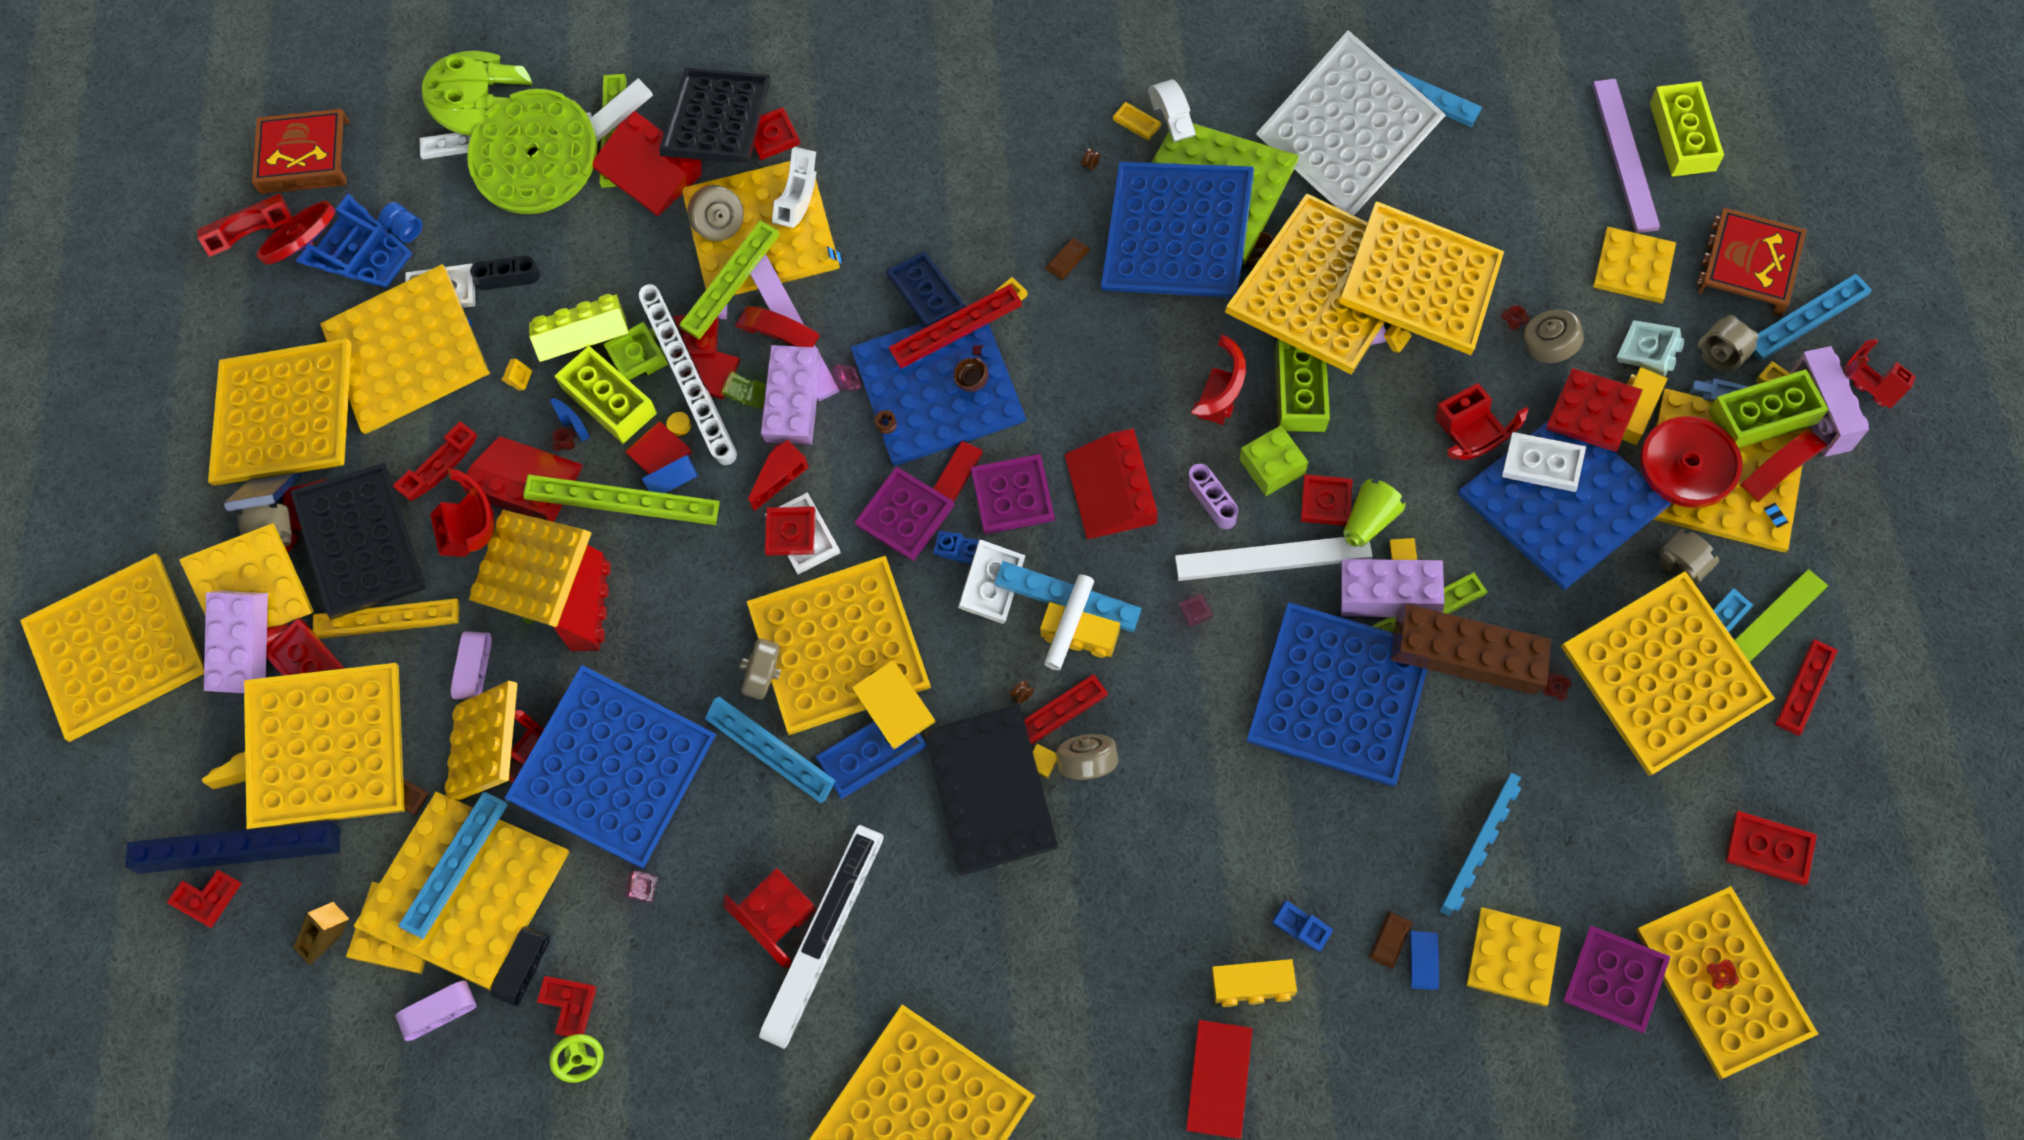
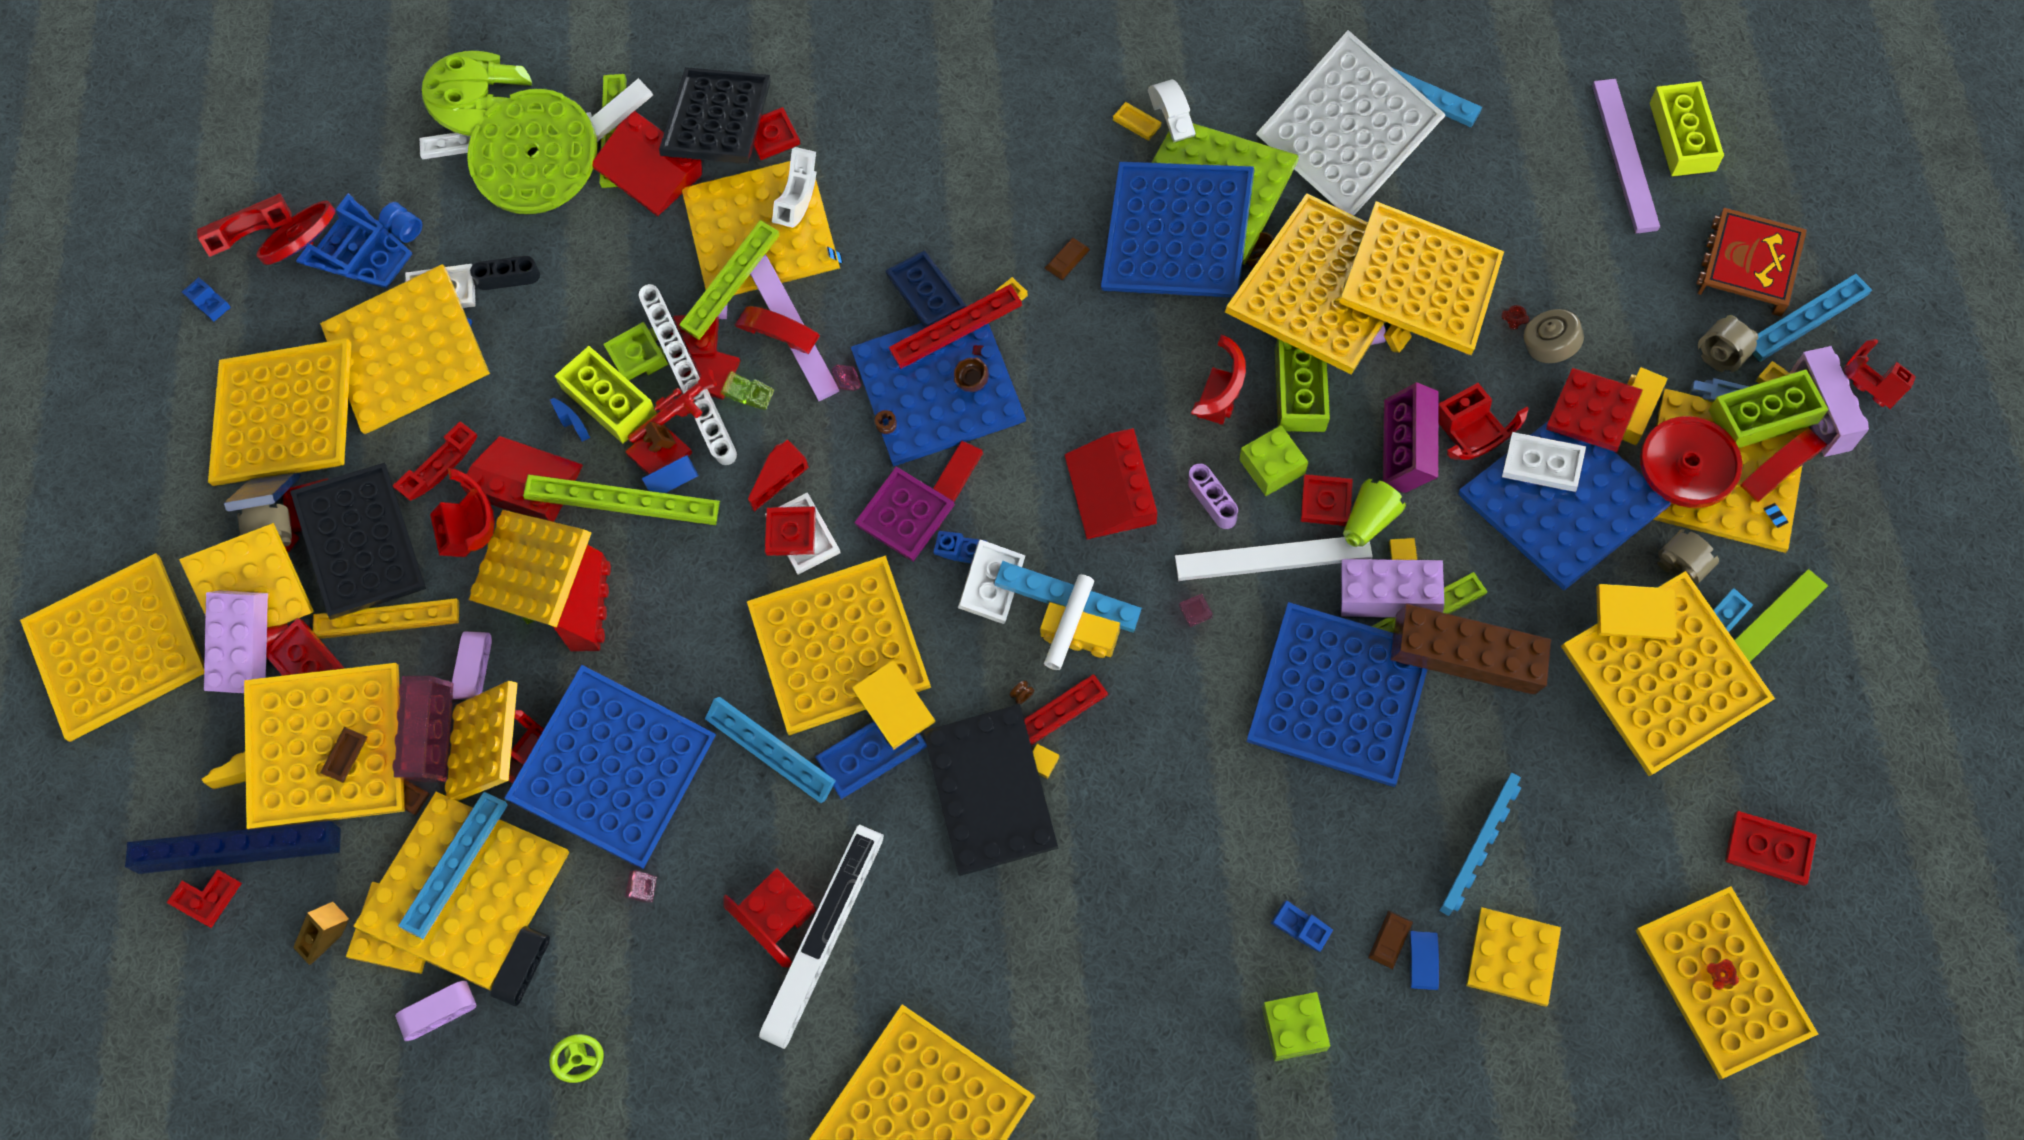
panel [252,109,350,194] -> none
yellow tile [501,359,532,391] -> none
neon yellow brick [529,294,628,362] -> none
red plate [537,976,597,1037] -> none
clear red plate [552,428,575,451] -> none
yellow tile [667,412,692,436] -> none
dark tan wheel [687,185,744,241] -> none
dark tan wheel [739,638,781,700] -> none
lavender brick [761,345,822,445] -> none
magenta plate [971,454,1055,535] -> none
dark tan wheel [1056,734,1119,780] -> none
reddish brown bush [1081,148,1101,171] -> none
red tile [1186,1020,1253,1140] -> none
yellow brick [1211,959,1297,1007] -> none
clear red plate [1543,673,1572,701] -> none
magenta plate [1563,925,1671,1034] -> none
yellow plate [1593,227,1676,304] -> none
light aqua plate [1617,320,1684,376] -> none
red tile [1774,639,1838,736] -> none
none -> blue slope [182,277,231,322]
none -> reddish brown tile [320,727,368,783]
none -> clear pink brick [393,676,454,782]
none -> red piece [628,369,717,443]
none -> reddish brown tile [643,422,676,452]
none -> lime brick [1262,992,1330,1061]
none -> magenta brick [1383,382,1439,493]
none -> yellow tile [1596,584,1677,640]

